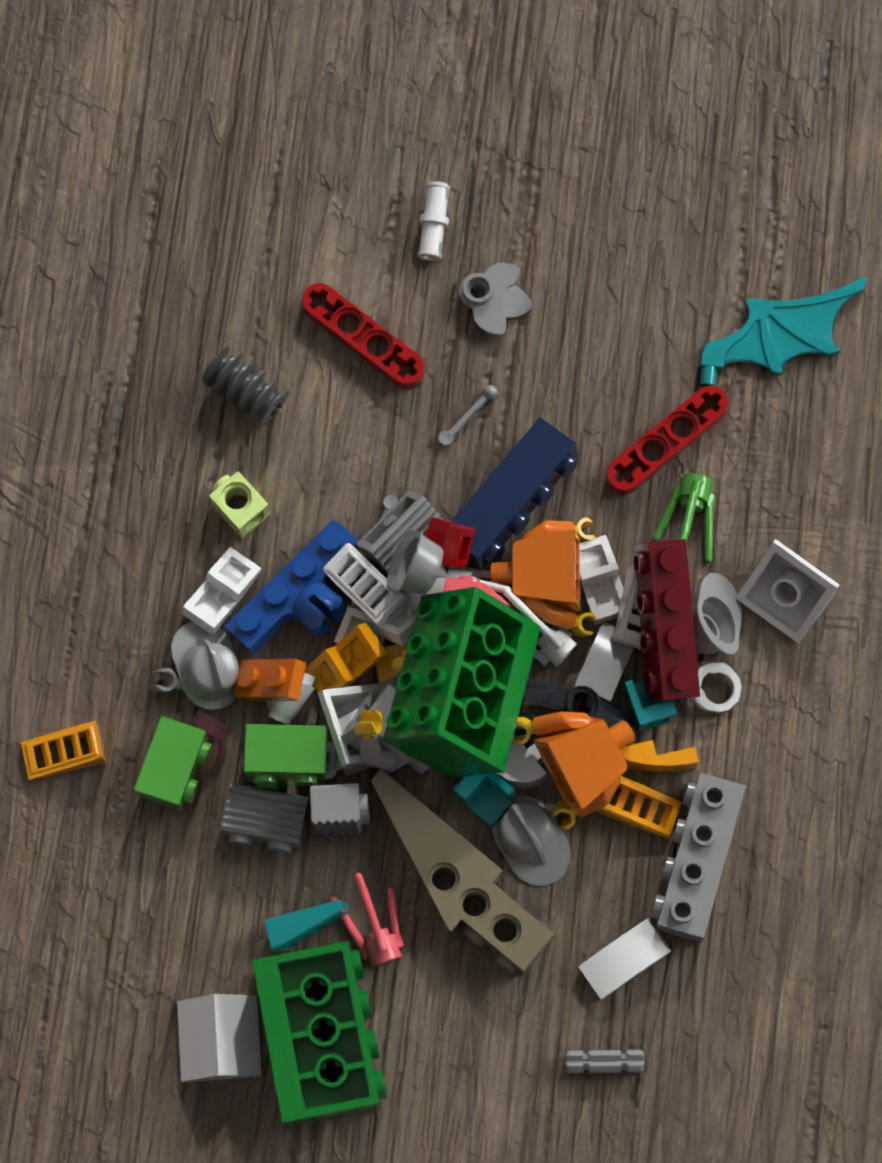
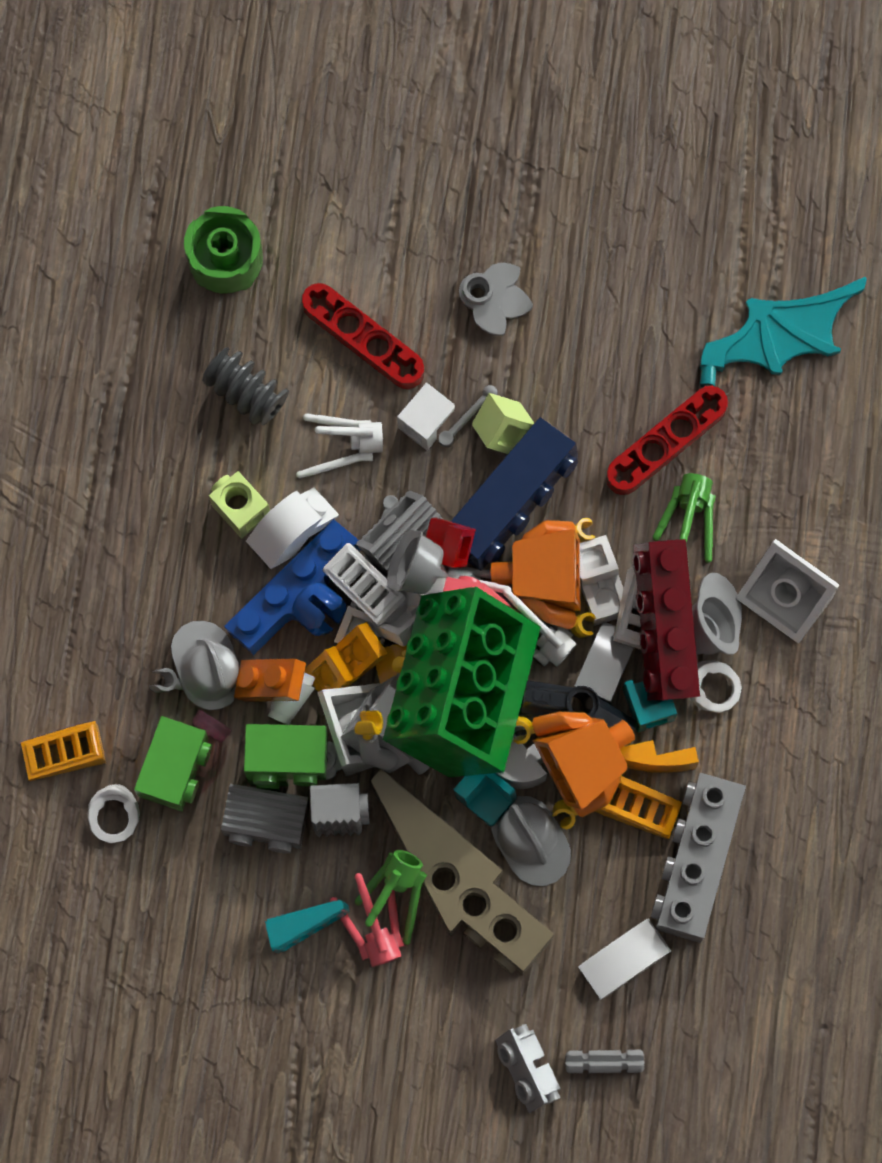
white slope [177,994,262,1082] -> none
white slope [181,547,261,636] -> none
green brick [252,941,388,1128] -> none
white pin [417,182,450,261] -> none
none -> white piece [87,784,140,844]
none -> bright green brick [184,206,263,293]
none -> white brick [246,487,339,569]
none -> white plant [296,414,383,478]
none -> bright green plant [355,850,427,945]
none -> white panel [397,382,455,451]
none -> yellowish green panel [472,393,534,454]
none -> light grey hinge [495,1024,561,1113]

